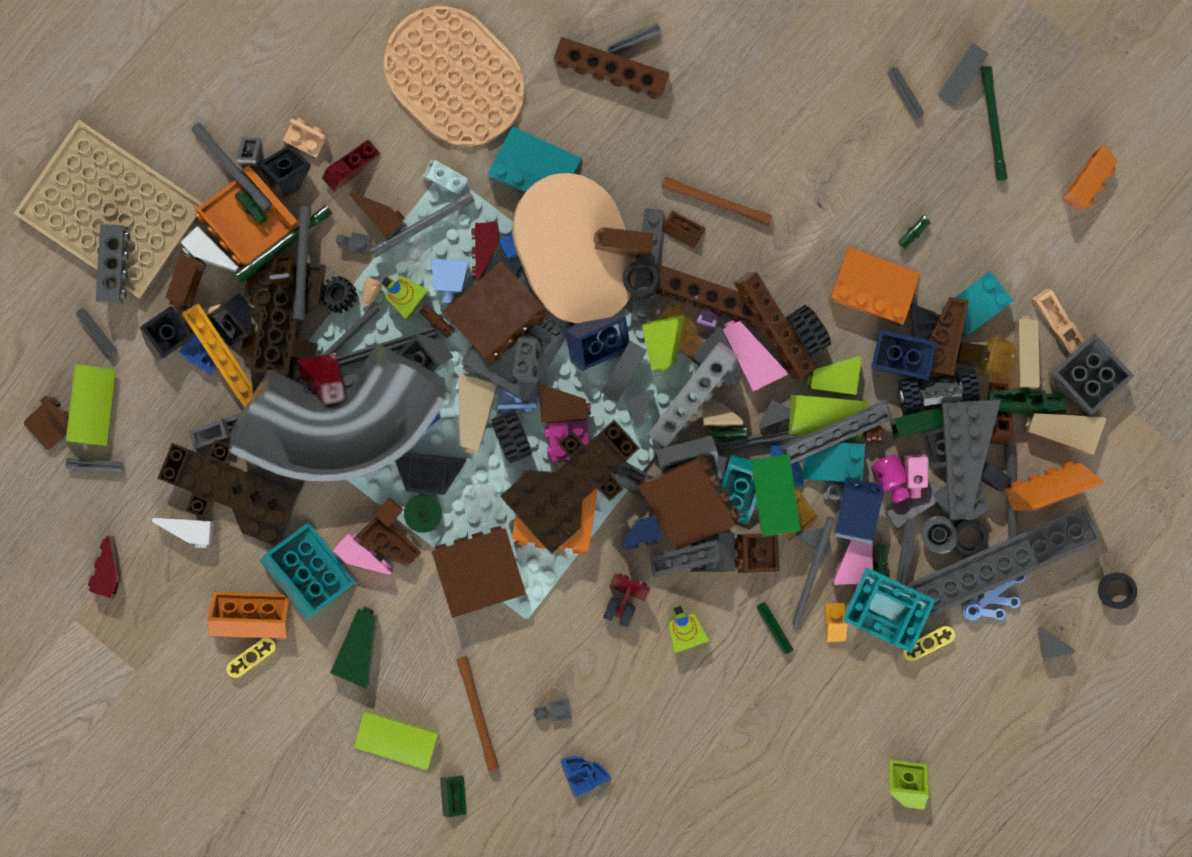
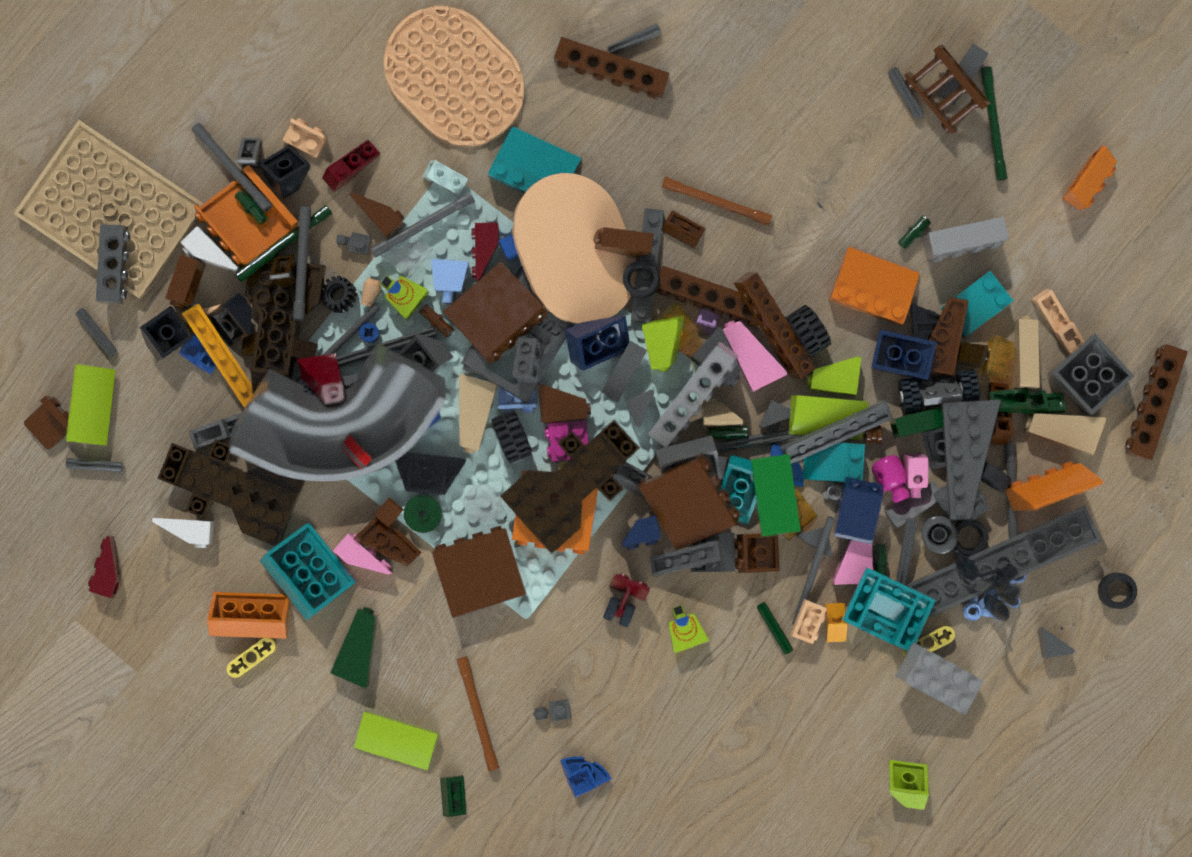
none -> red sticker [341,435,372,470]
none -> blue wheel [359,323,380,343]
none -> light nougat bracket [790,599,827,644]
none -> light grey brick [895,643,984,715]
none -> reddish brown fence [904,44,991,134]
none -> light grey brick [922,216,1009,262]
none -> black plant [954,549,1021,622]
none -> reddish brown brick [1125,344,1188,461]

